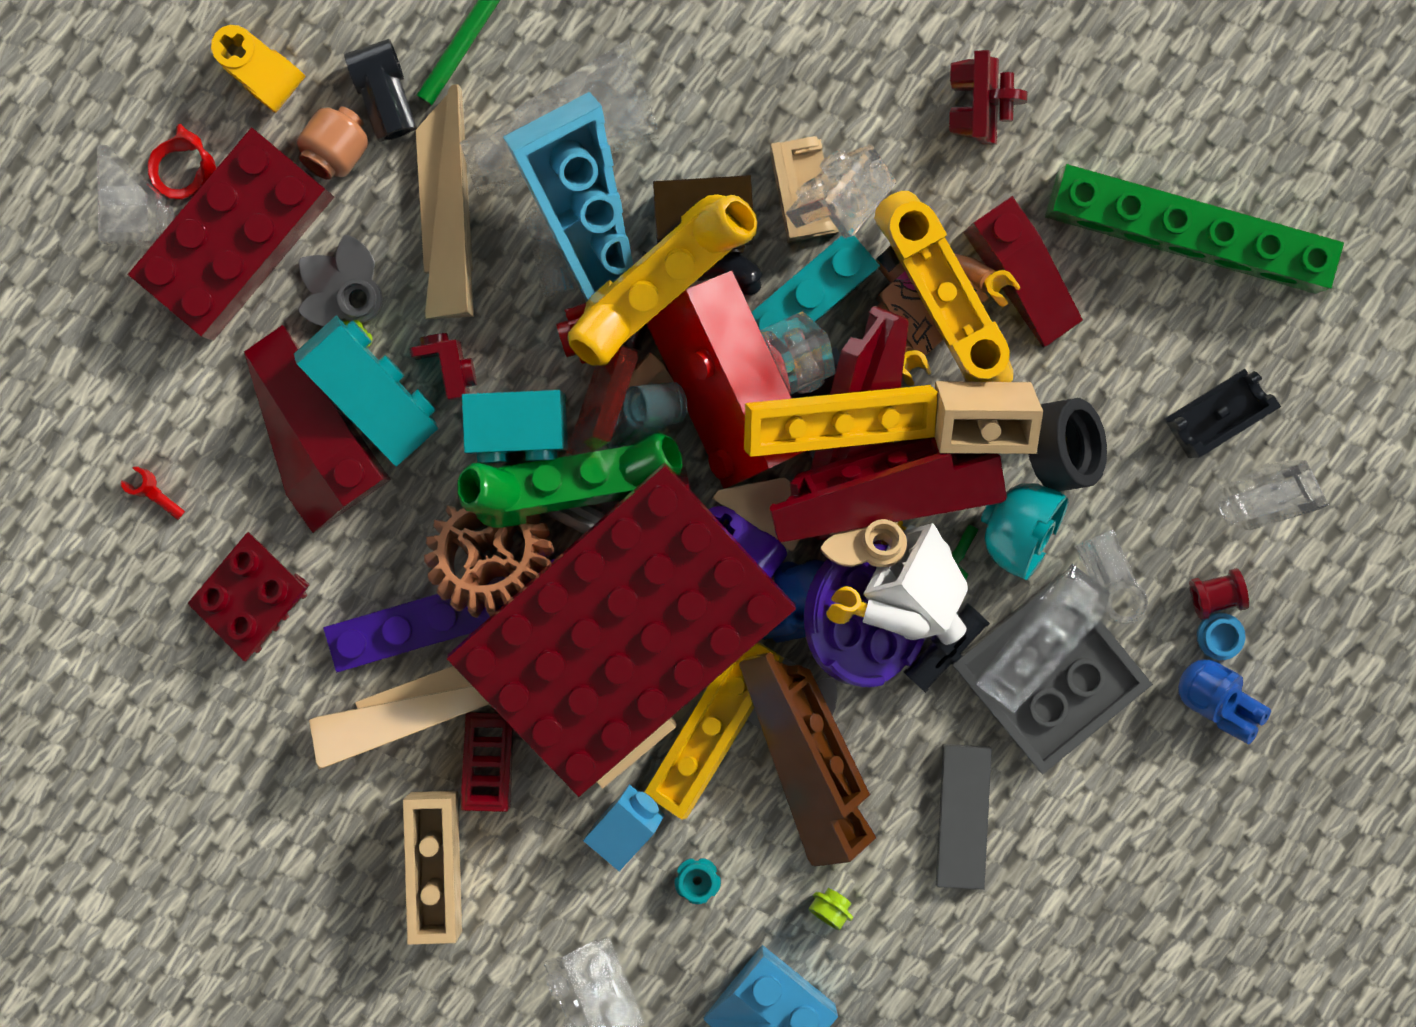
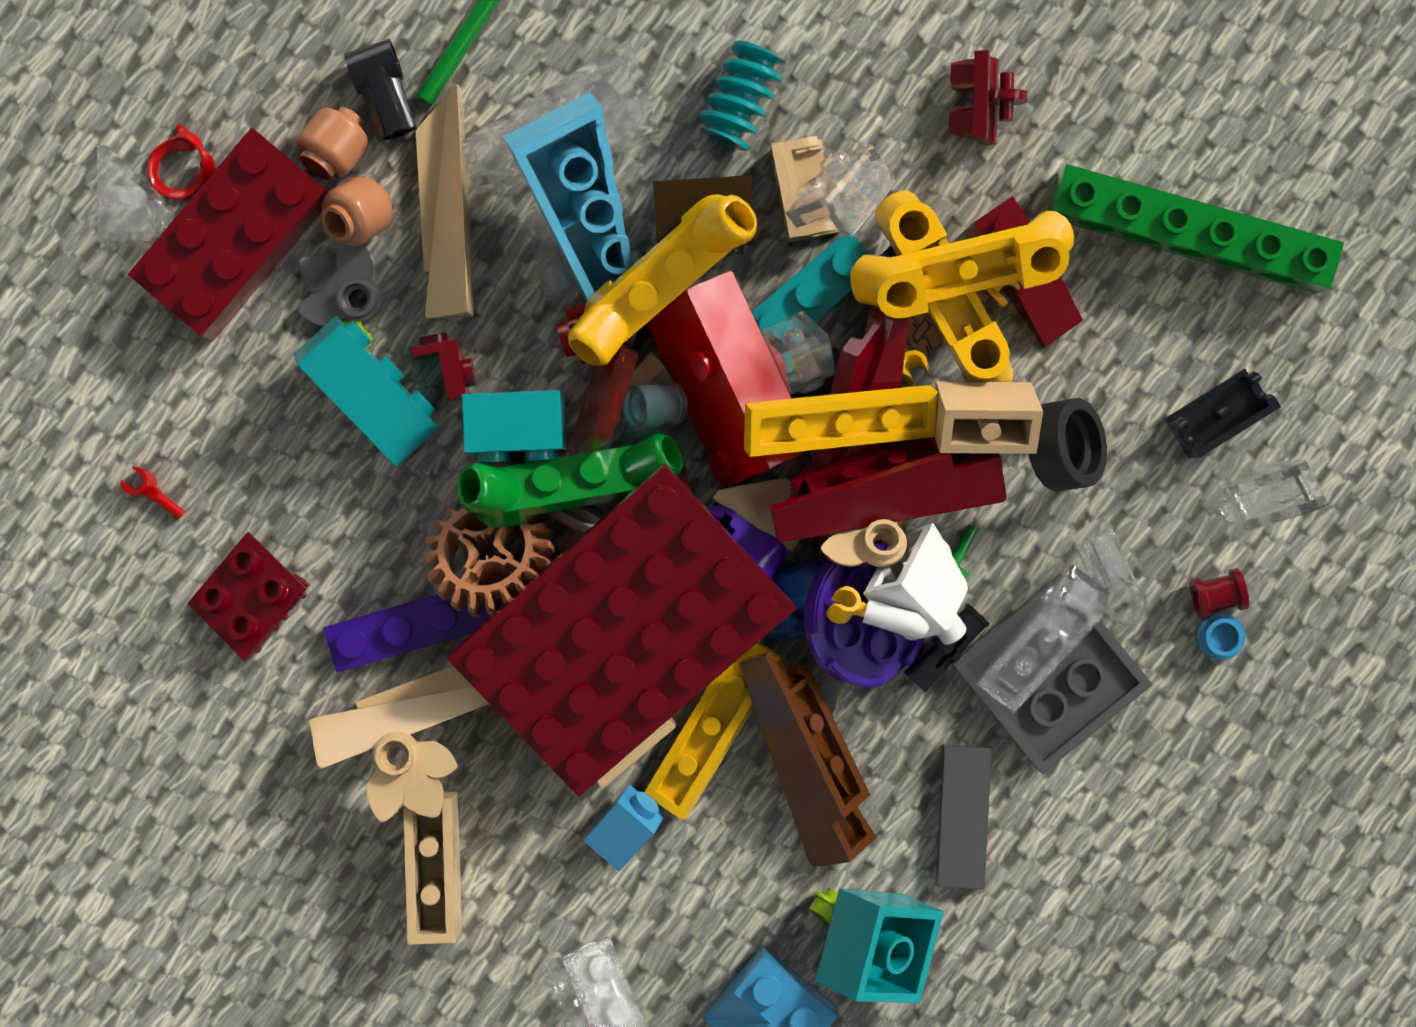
yellow piece [211,25,306,113] -> none
dark red wedge [244,325,391,533] -> none
dark red slope [461,712,513,812] -> none
teal plate [674,858,721,904] -> none
black arm [698,254,762,296] -> none
teal cylinder [981,483,1069,580] -> none
blue piece [1178,659,1271,744] -> none
none -> nougat head [321,176,392,246]
none -> tan plate [366,732,458,822]
none -> teal piece [698,40,785,151]
none -> teal brick [815,888,944,1003]
none -> yellow plate [850,211,1074,319]

